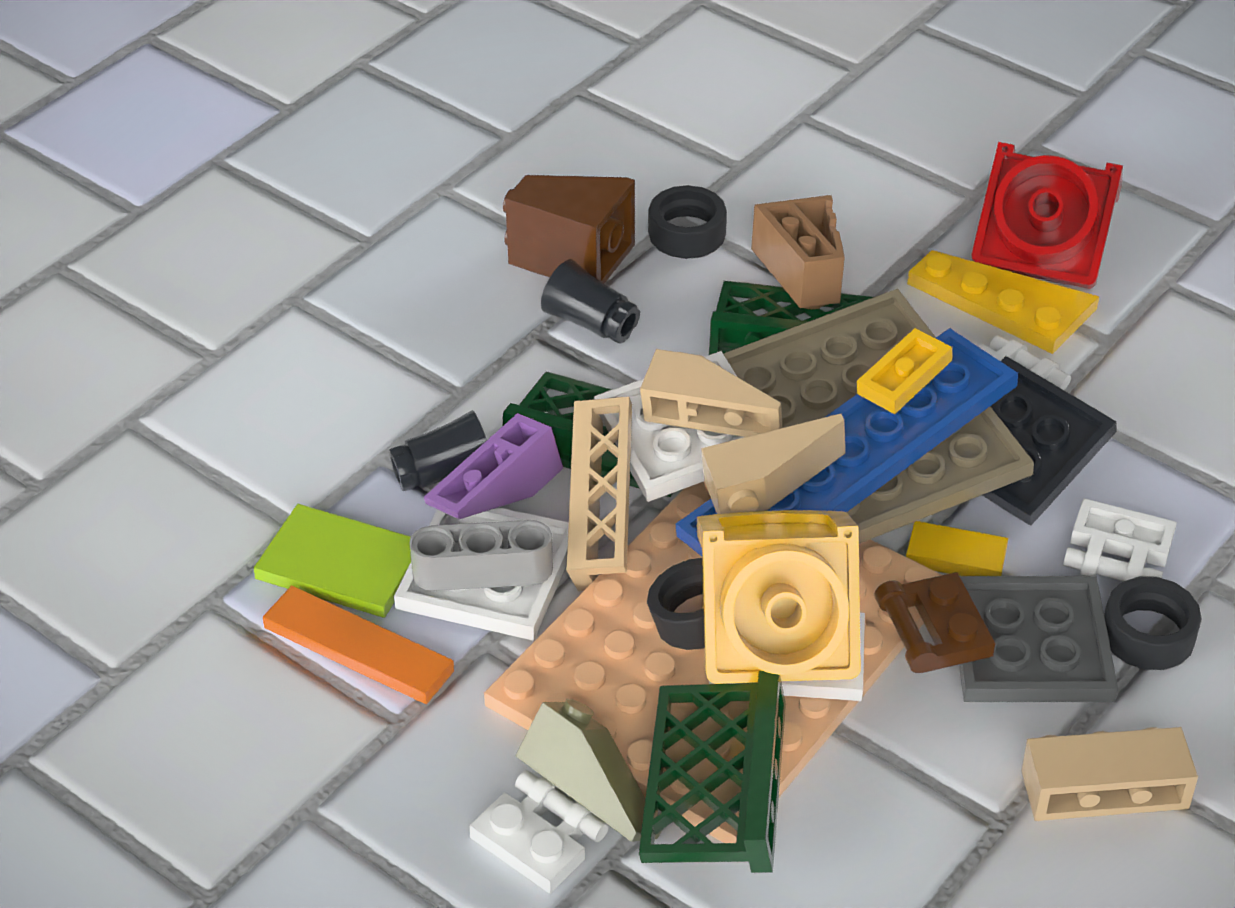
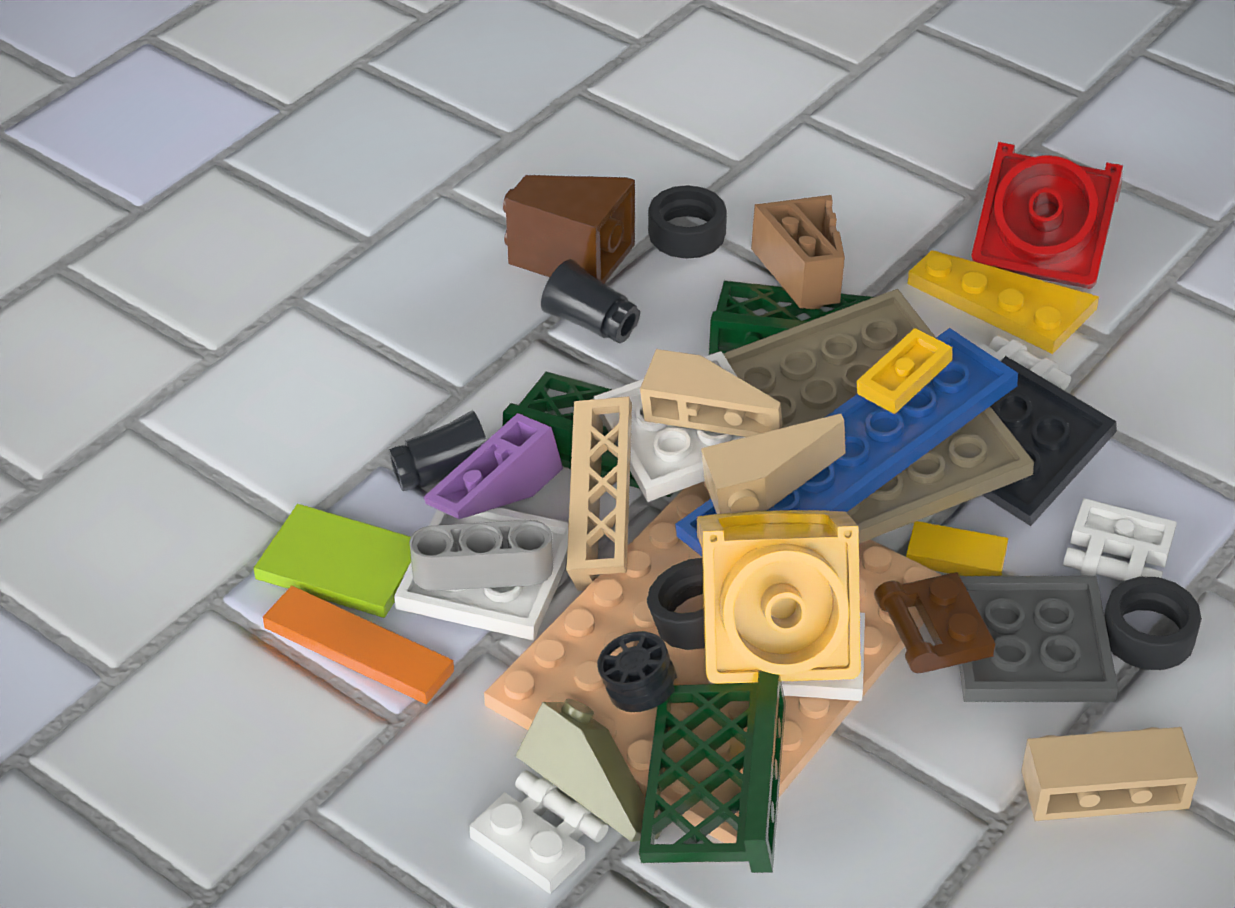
none -> black wheel [597,631,677,712]

